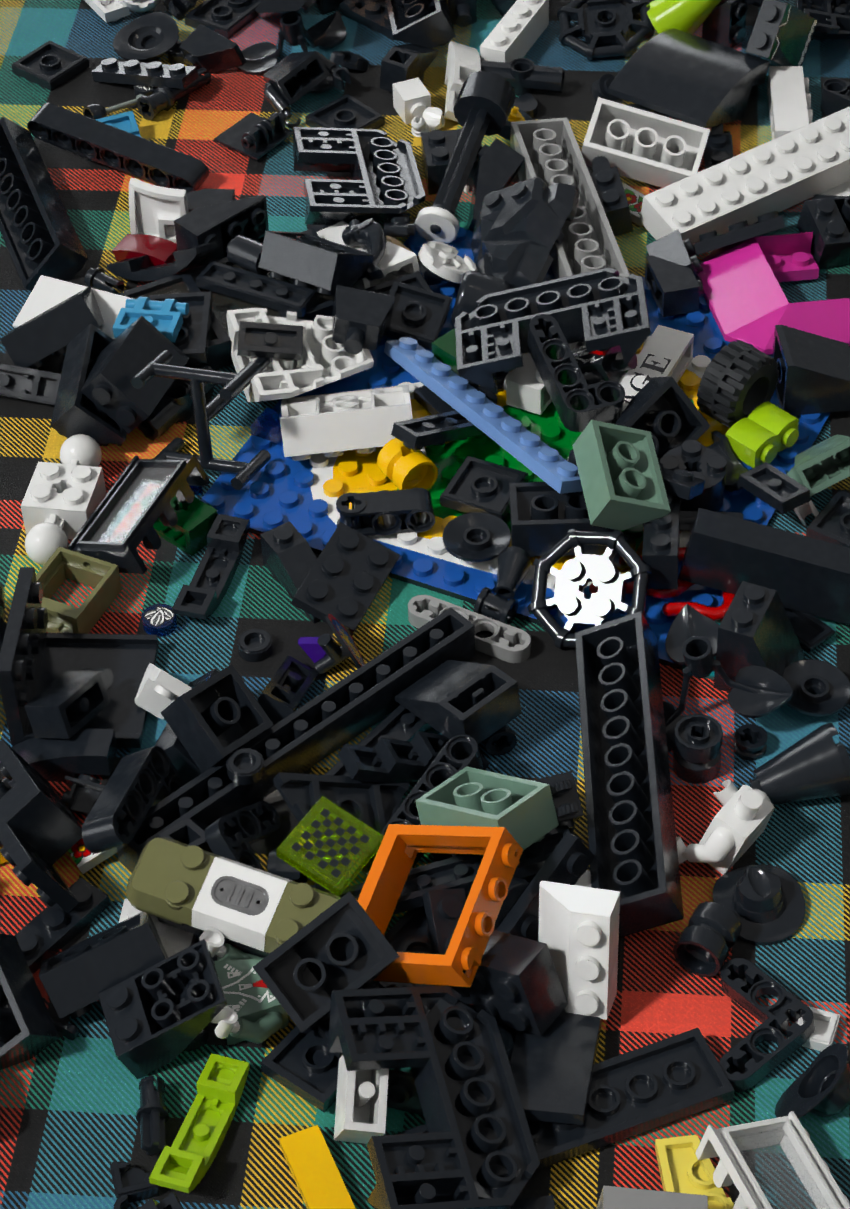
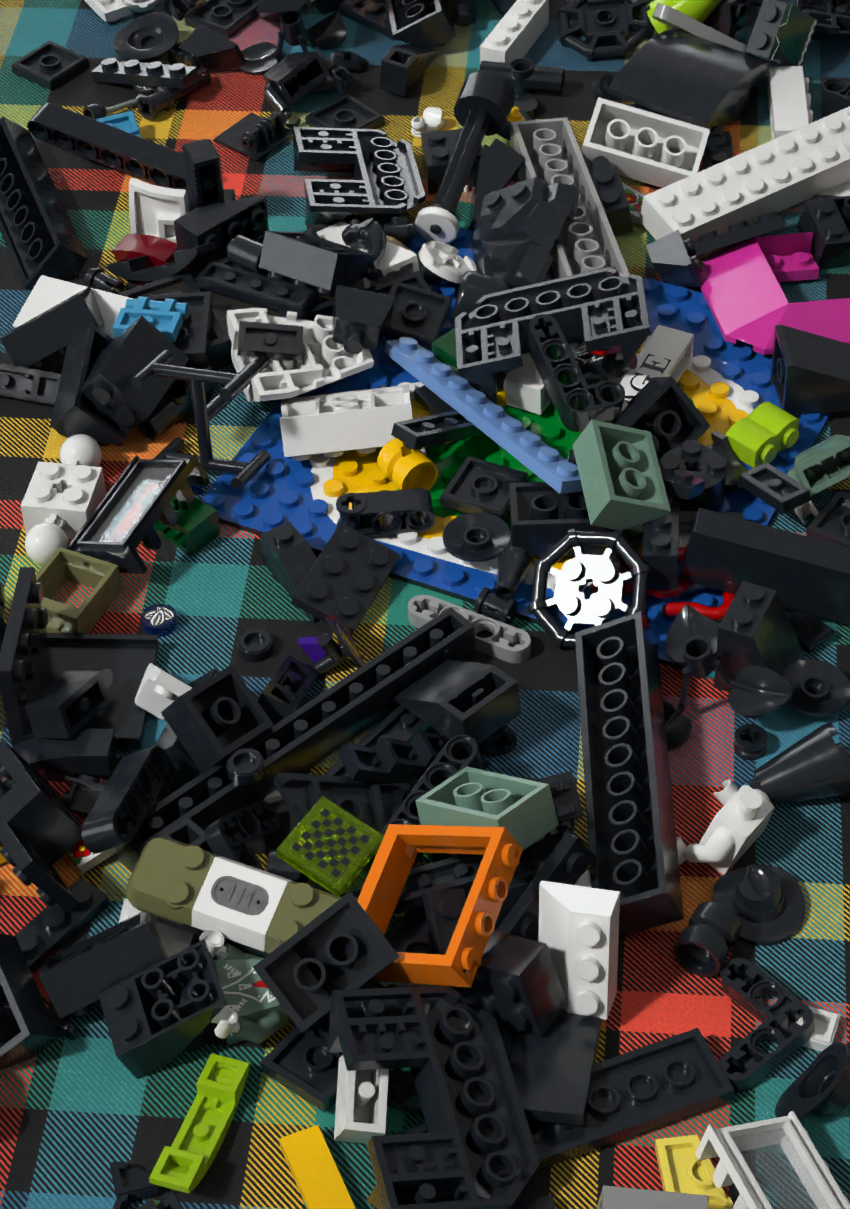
black axle [136,1076,169,1156] -> none
black slope [172,514,250,620] -> none
clear blue tile [251,407,282,444] -> none
white brick [392,77,431,125] -> none
white slope [444,41,481,122] -> none
black slope [645,255,703,317] -> none
black wheel [673,714,723,784] -> none
black tyre [697,340,779,428] -> none
none -> black brick [181,139,225,208]
none -> light grey beam [652,3,747,53]

